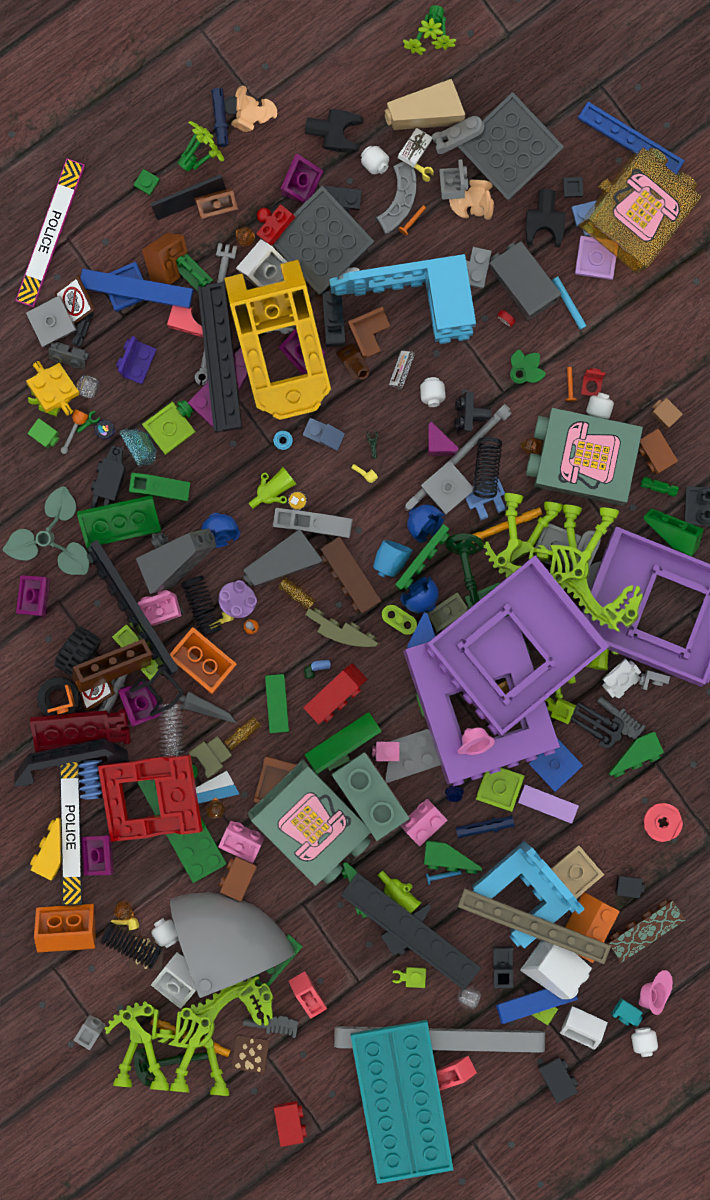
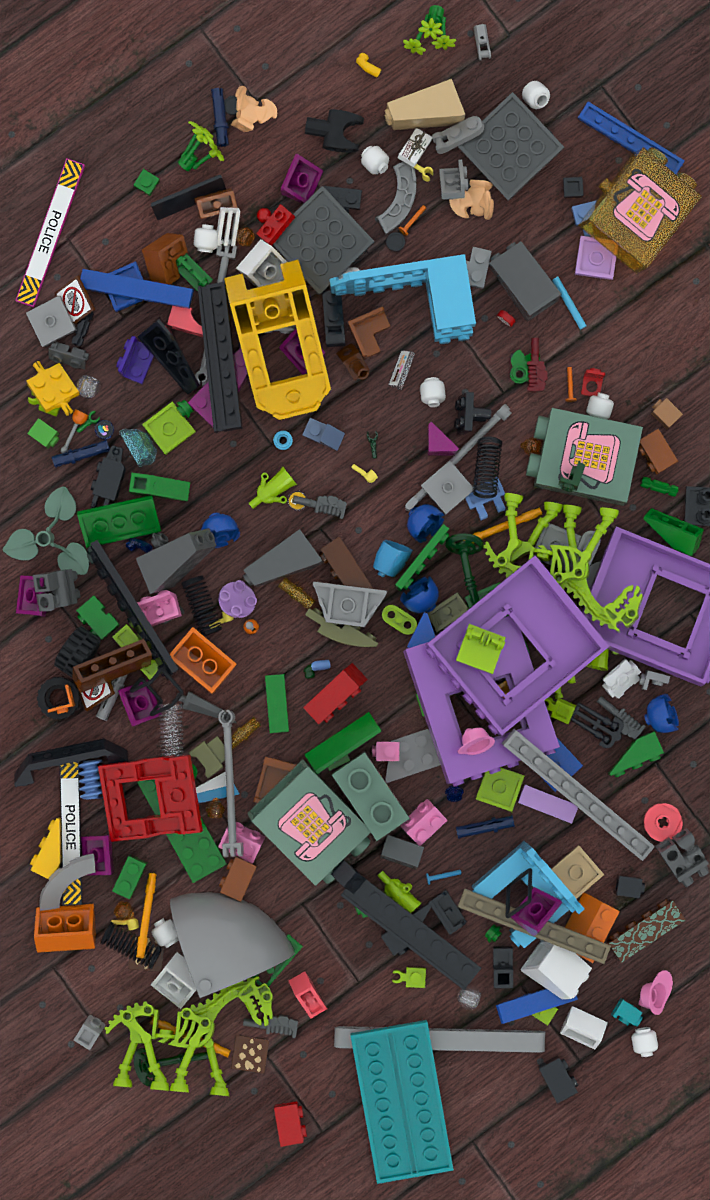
dark red hinge [30,709,131,752] -> none
light grey slope [273,508,353,538] -> none
green slope [424,840,482,874] -> none
coral arch [436,1056,477,1091] -> none
black connector [525,189,565,248] -> none
none -> dark grey hips [33,569,81,611]
none -> light grey tile [39,854,95,911]
none -> dark blue pin [52,439,110,468]
none -> green brick [76,595,121,640]
none -> green brick [112,855,148,899]
none -> clear blue arm [126,538,152,553]
none -> light orange piece [136,873,157,958]
none -> black wedge [138,318,200,395]
none -> white head [193,224,218,253]
none -> white tile [217,207,240,246]
none -> light grey hinge [218,710,244,857]
none -> dark grey piece [292,495,347,519]
none -> light grey wing [313,582,387,627]
none -> black brick [331,860,366,894]
none -> yellow arm [356,53,381,78]
none -> dark grey hinge [380,835,424,870]
none -> black piece [386,232,405,252]
none -> black hinge [428,889,467,935]
none -> lime hinge [456,624,506,674]
none -> light grey bar [473,24,491,61]
none -> green plate [485,924,502,943]
none -> light grey plate [501,729,654,861]
none -> black piece [505,868,532,918]
none -> magenta slope [511,887,562,937]
none -> white head [522,81,550,109]
none -> dark red piece [527,338,548,392]
none -> dark green bracket [558,462,586,492]
none -> blue cylinder [644,694,679,733]
none -> dark grey hips [654,828,709,887]

